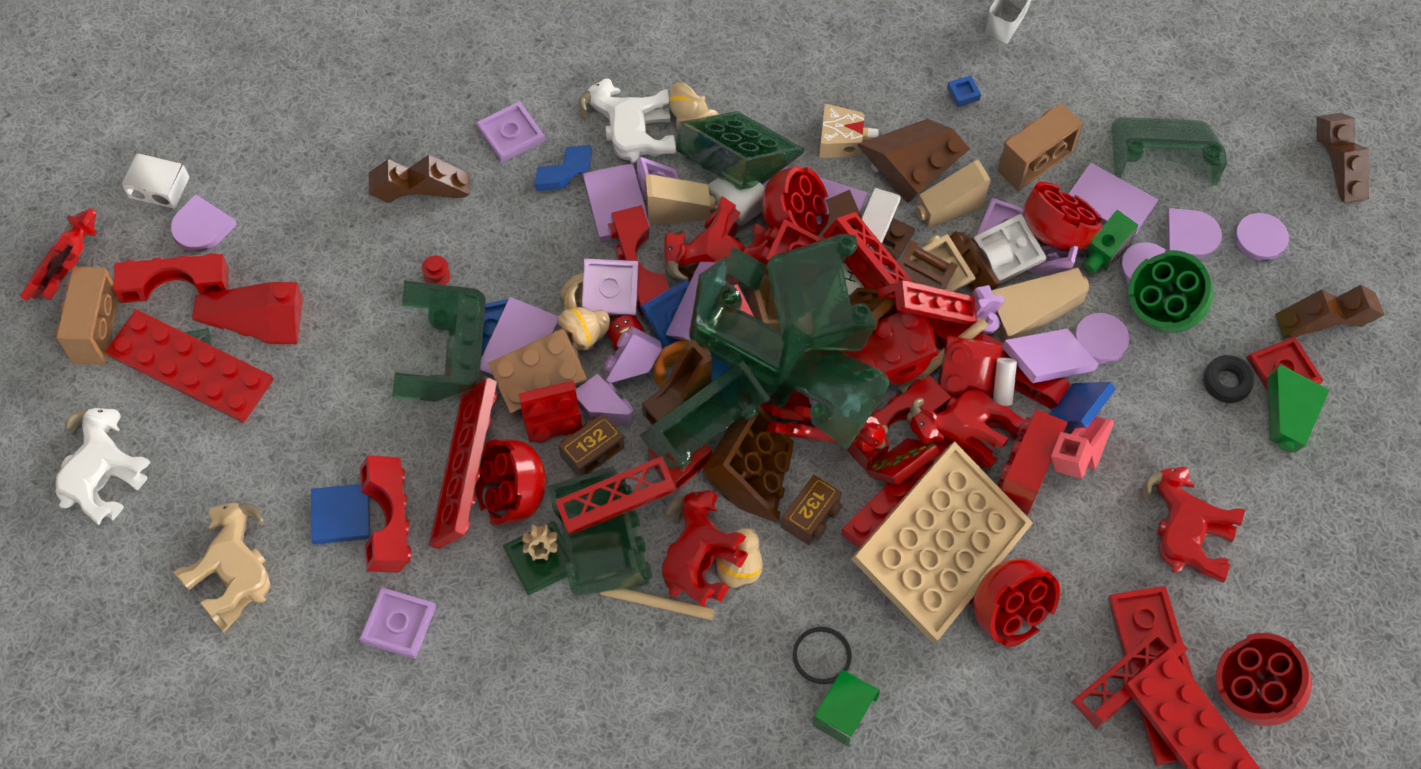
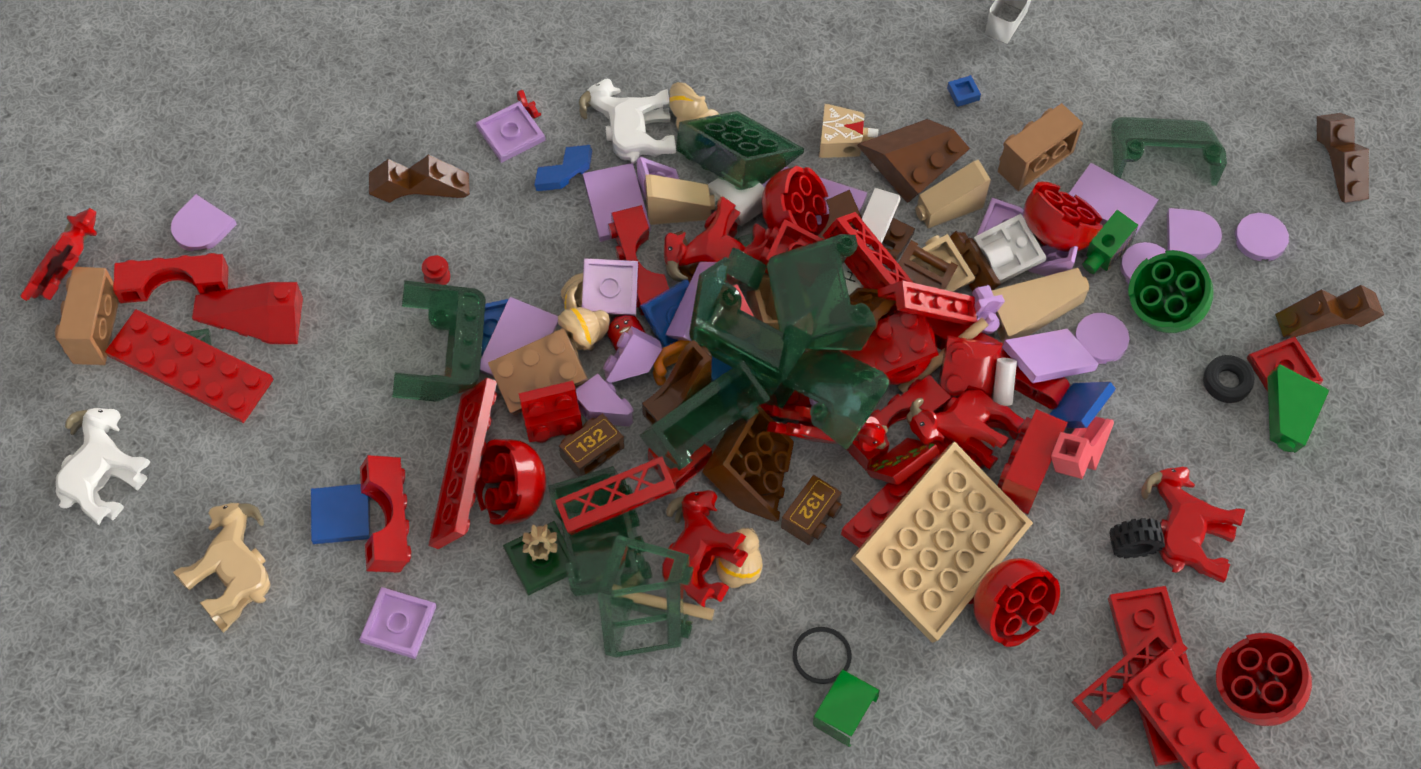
white piece [122,154,189,209] -> none
none -> red piece [517,90,541,119]
none -> clear green windscreen [598,535,693,658]
none -> black tyre [1109,518,1165,559]

